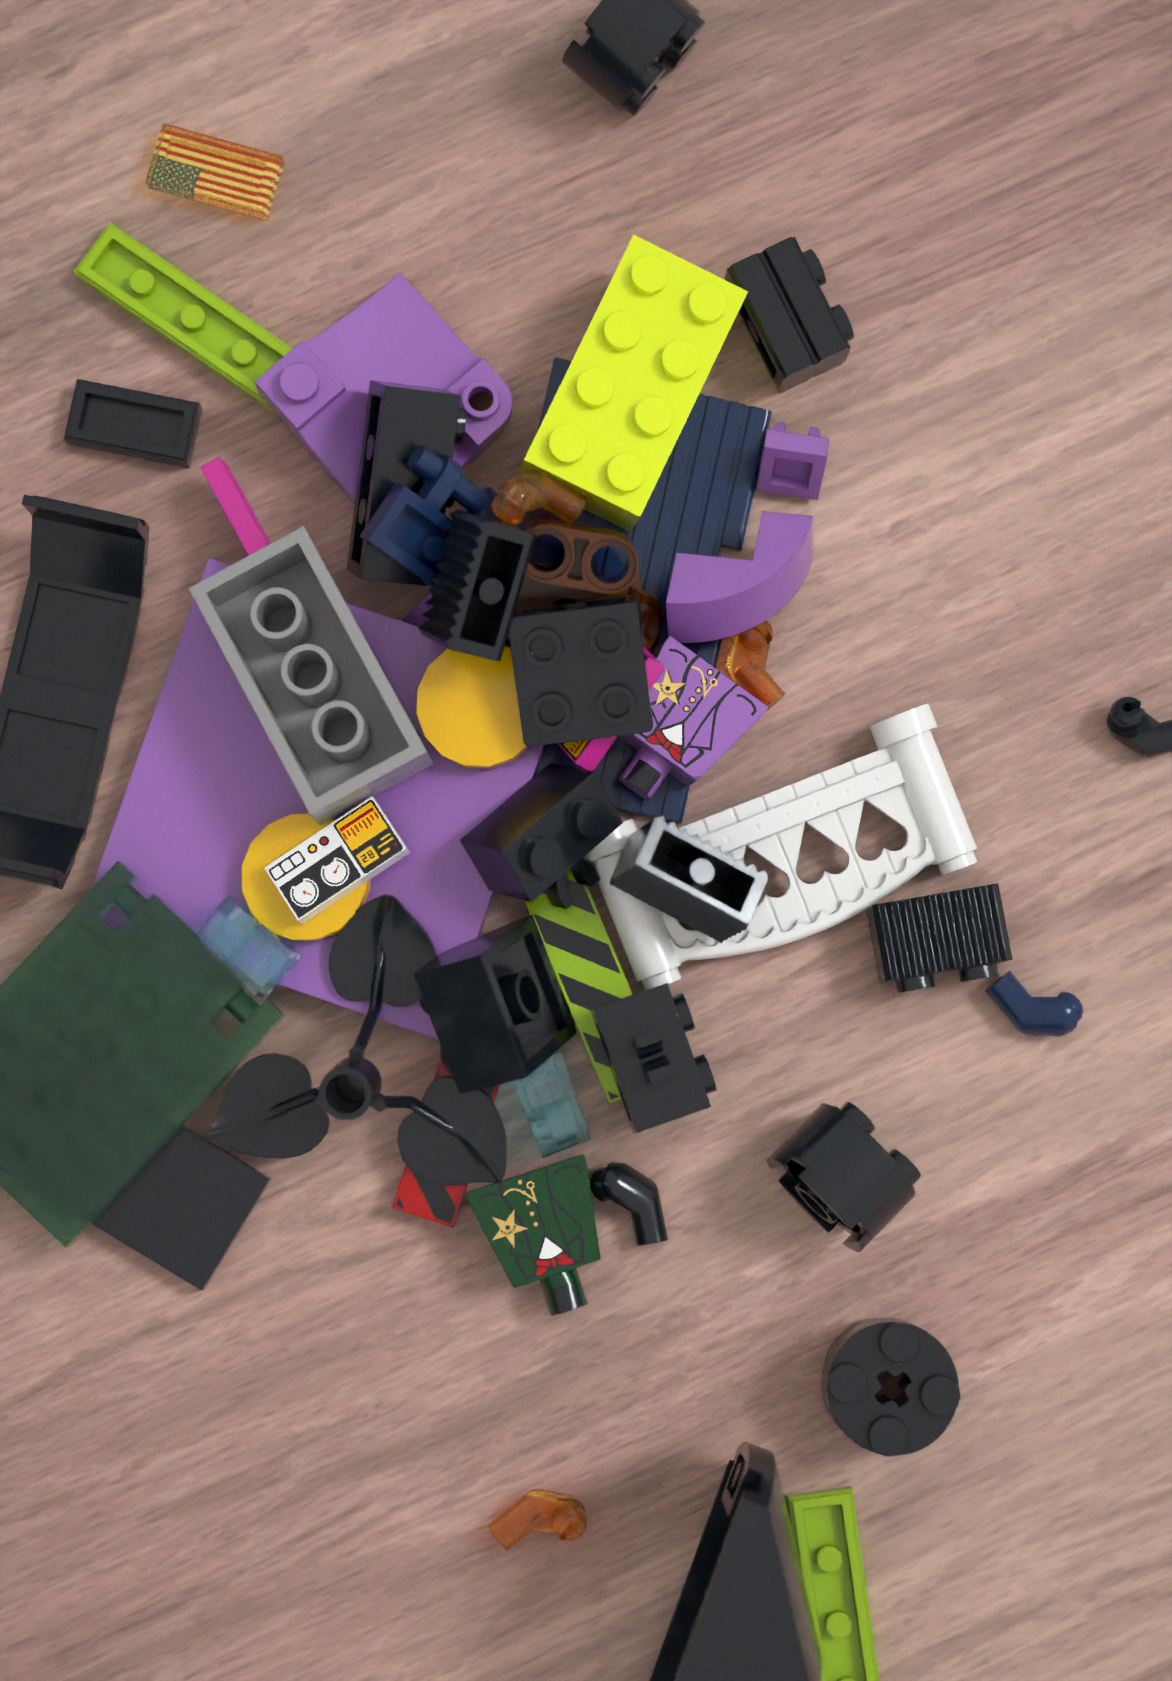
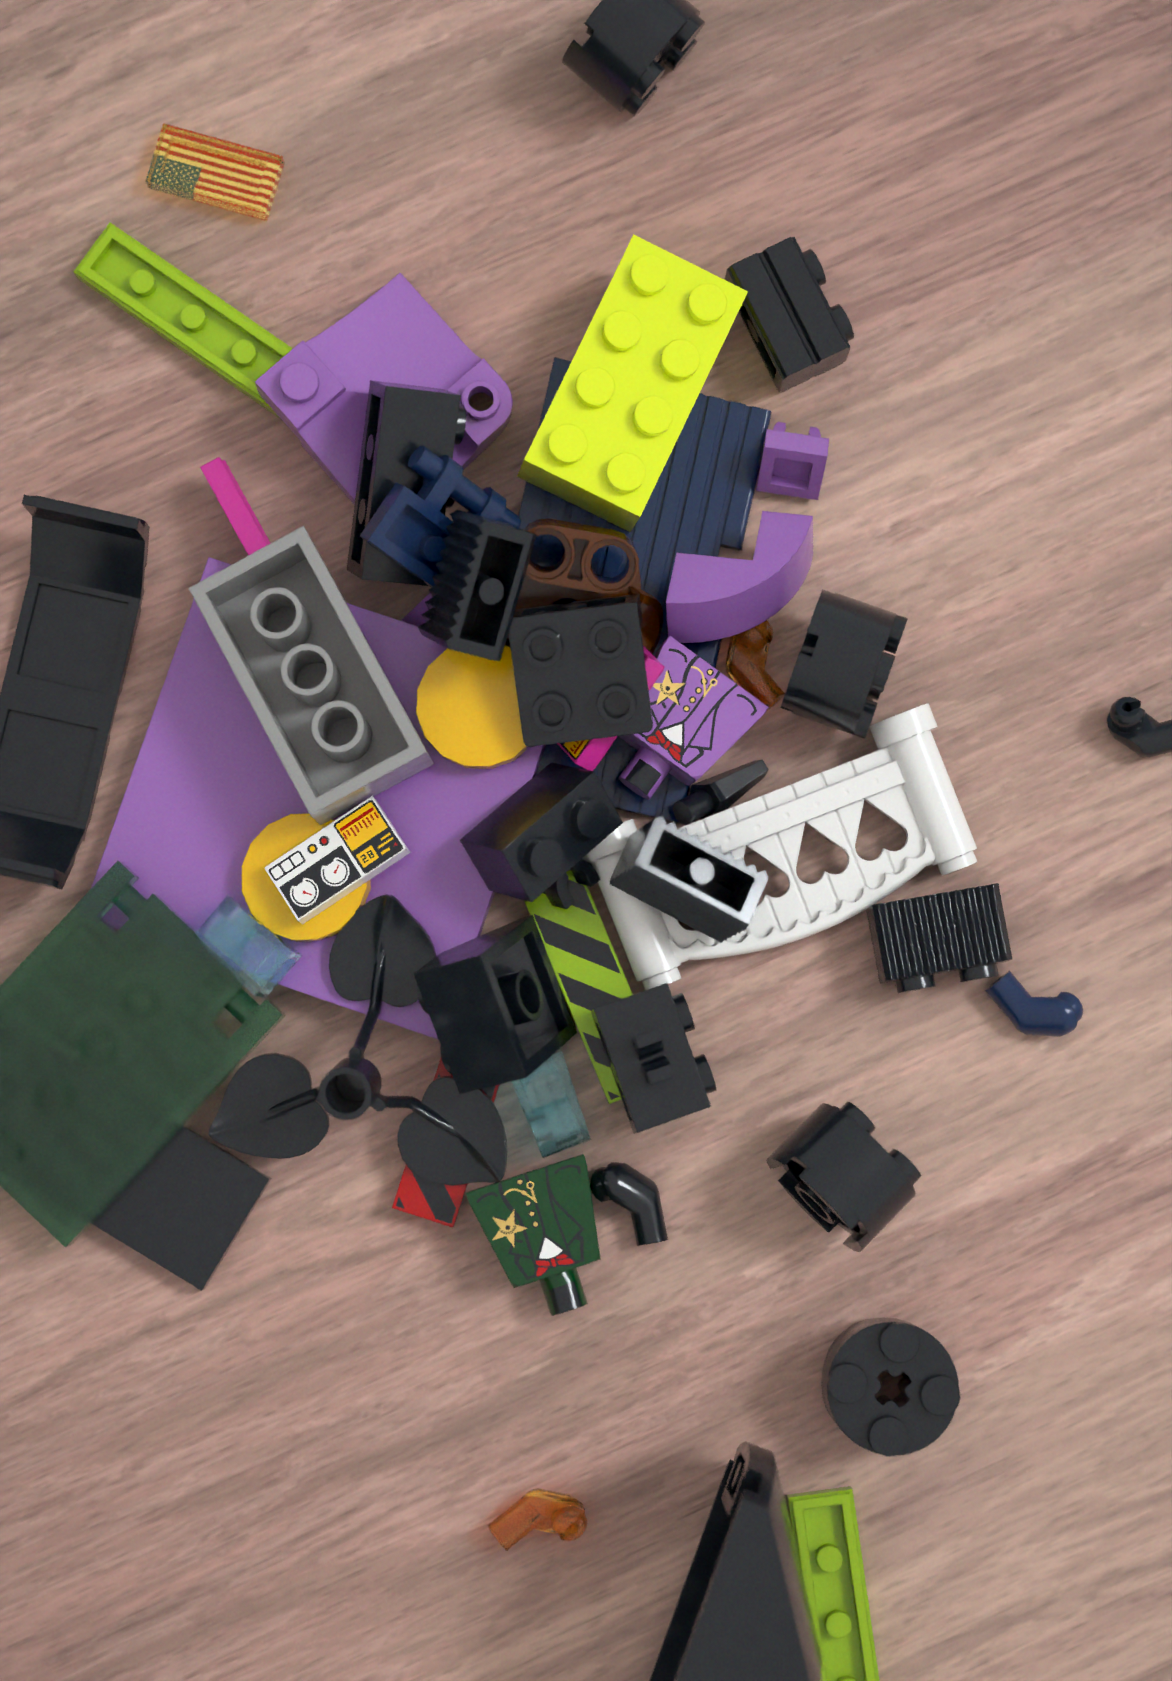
black tile [64,379,202,468] -> none
clear orange arm [492,469,587,524] -> none
none -> black bar [673,759,769,825]
none -> black brick [781,589,908,739]

